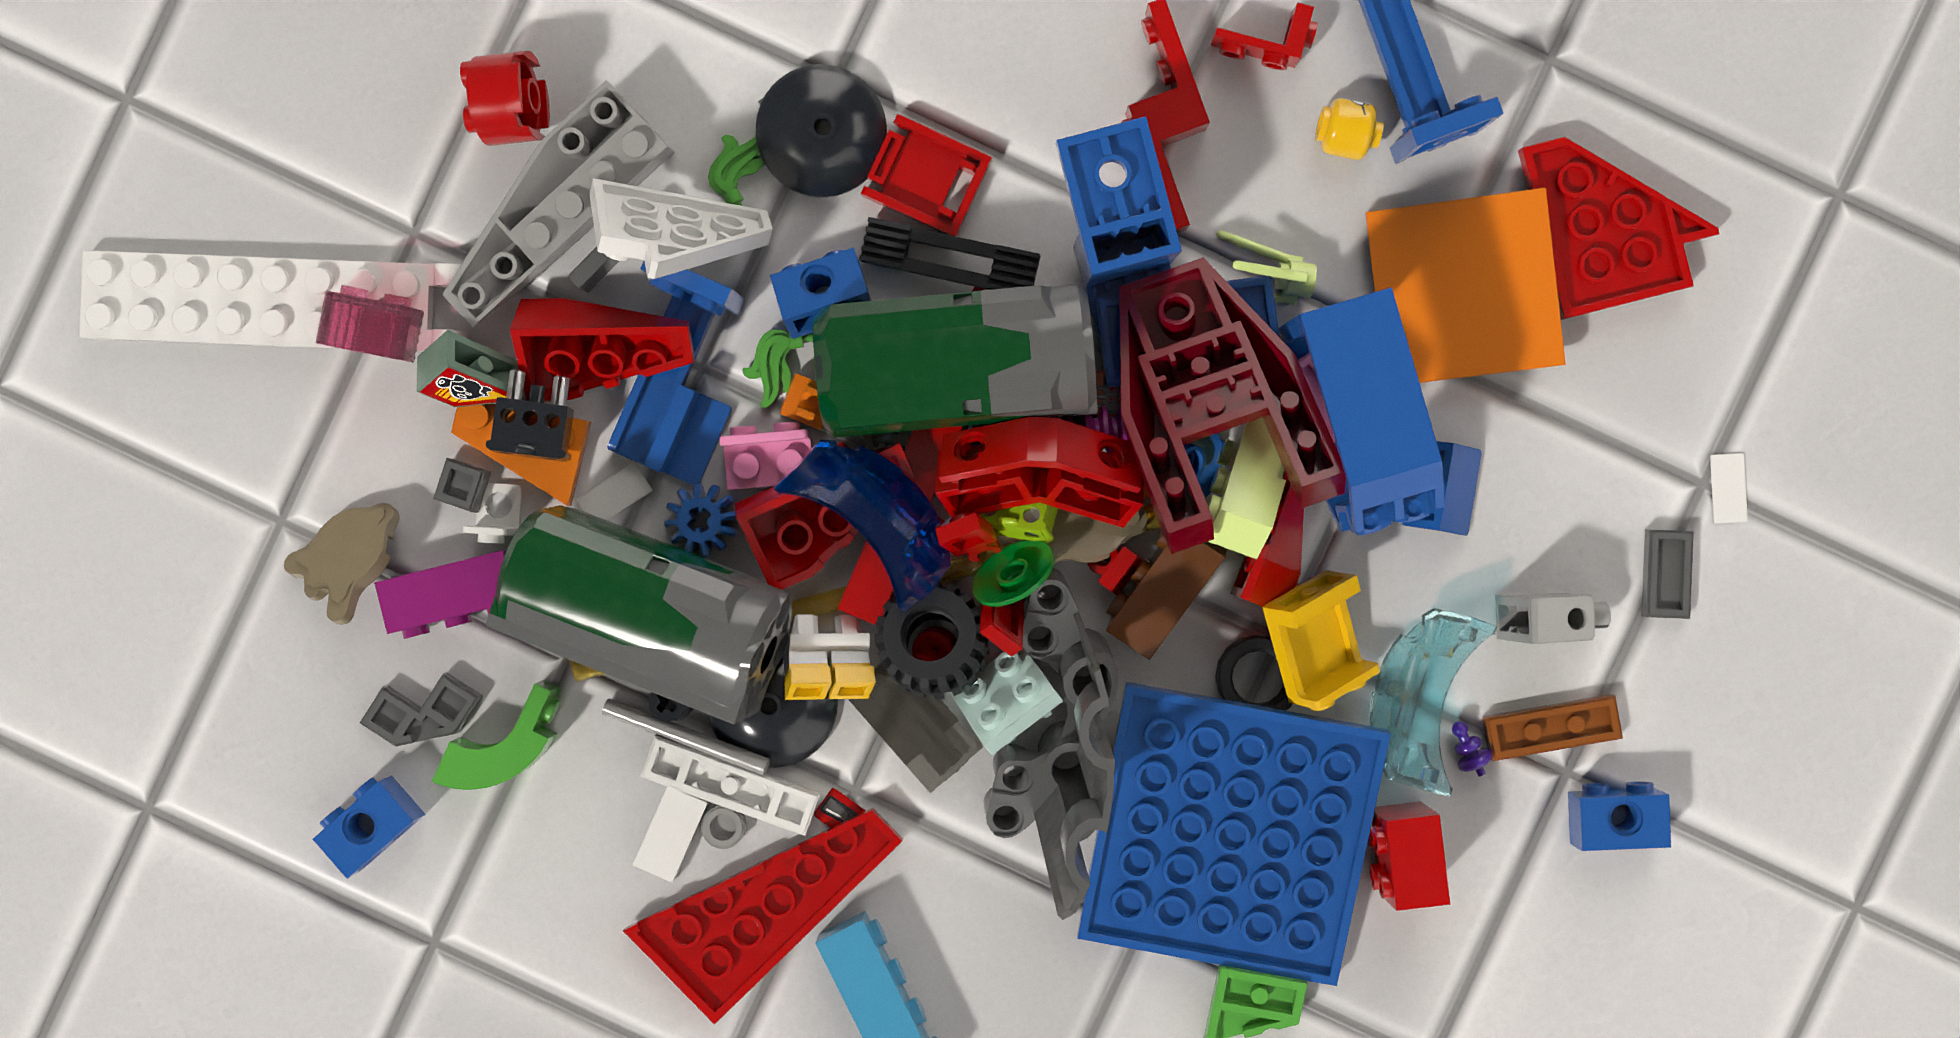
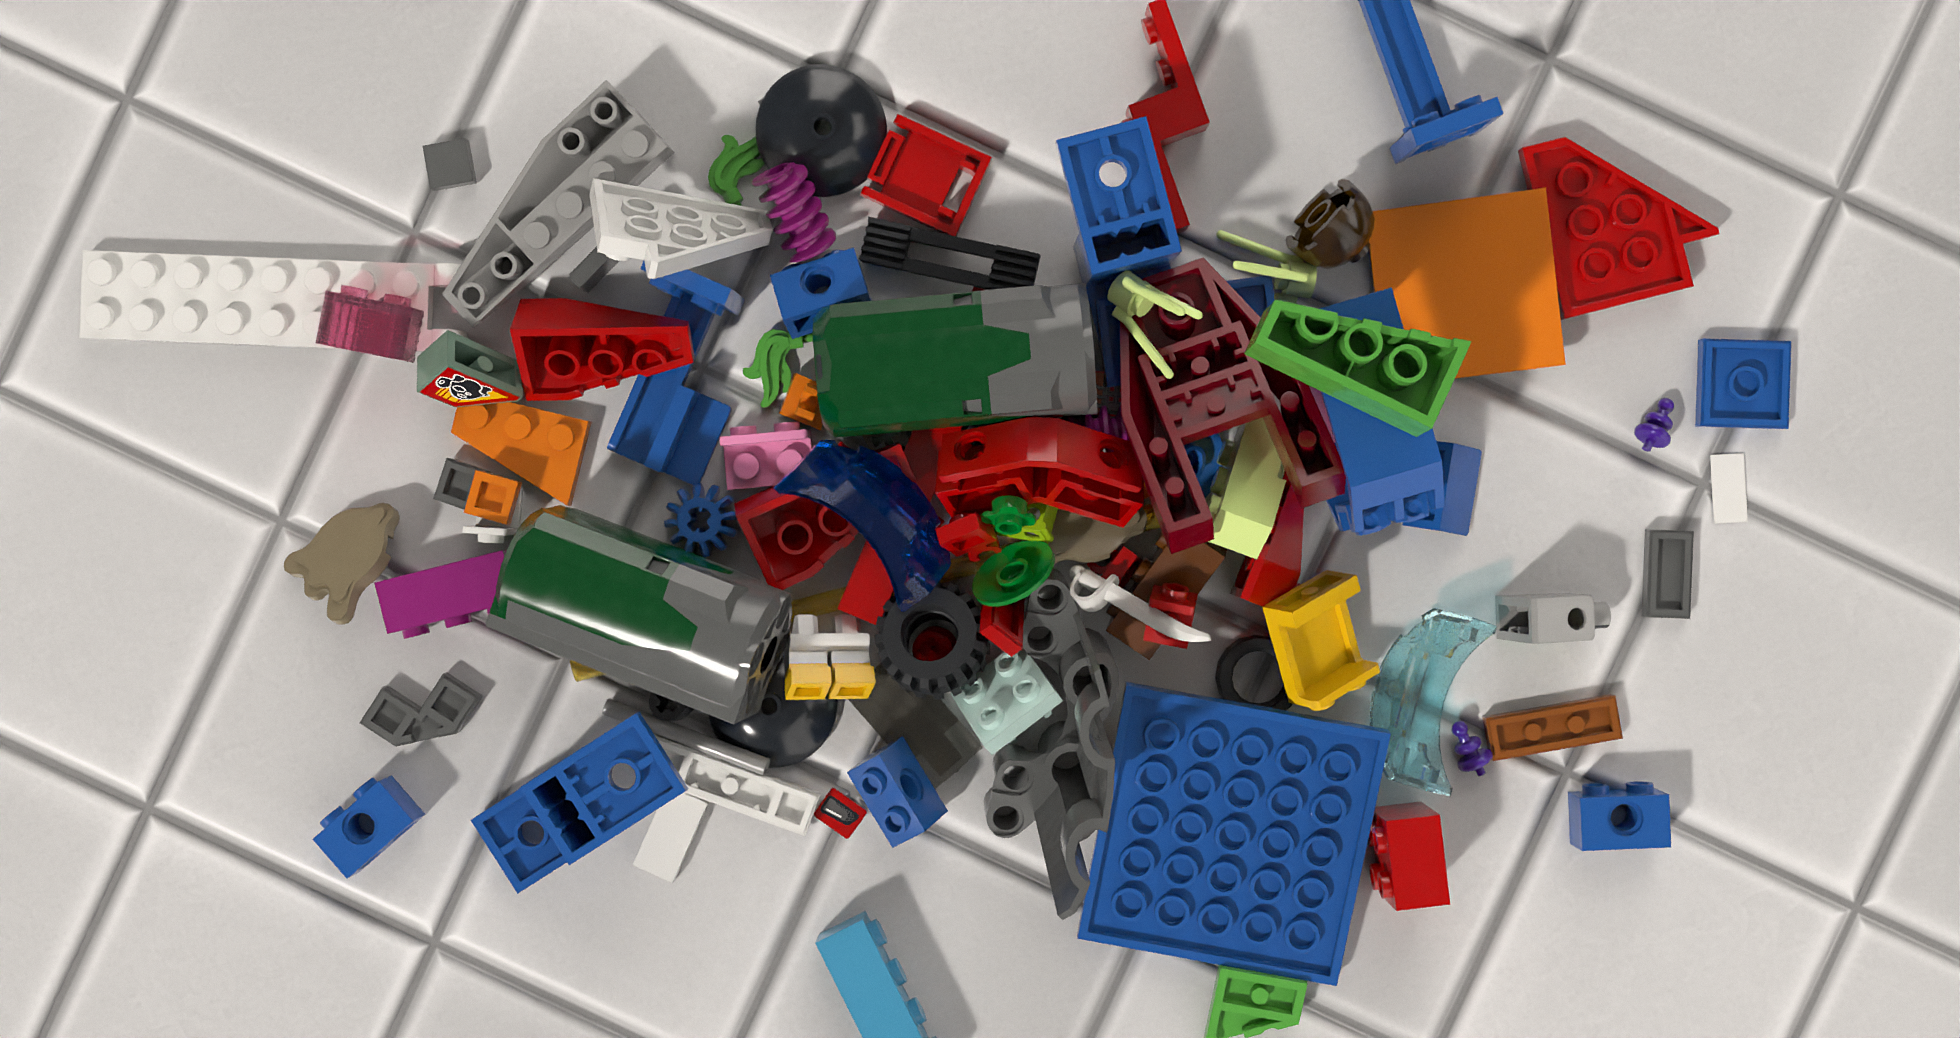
bright green arch [431,680,560,790] -> none
red brick [460,51,550,146] -> none
black piece [485,370,574,462] -> none
white sticker [576,462,653,520] -> none
red wing [623,808,903,1025] -> none
light grey tile [701,805,747,849] -> none
red bracket [1211,2,1318,71] -> none
yellow head [1315,98,1384,160] -> none
none -> dark grey tile [422,138,477,191]
none -> orange tile [464,470,522,525]
none -> blue bracket [471,712,689,894]
none -> magenta piece [751,162,836,262]
none -> blue brick [847,736,948,848]
none -> green plate [982,495,1036,535]
none -> white sword [1069,565,1211,642]
none -> yellowish green plant [1107,271,1203,379]
none -> red bracket [1143,583,1198,649]
none -> bright green wedge [1244,300,1472,437]
none -> dark brown cylinder [1285,179,1375,269]
none -> dark purple hair [1634,398,1674,452]
none -> blue tile [1695,338,1791,429]

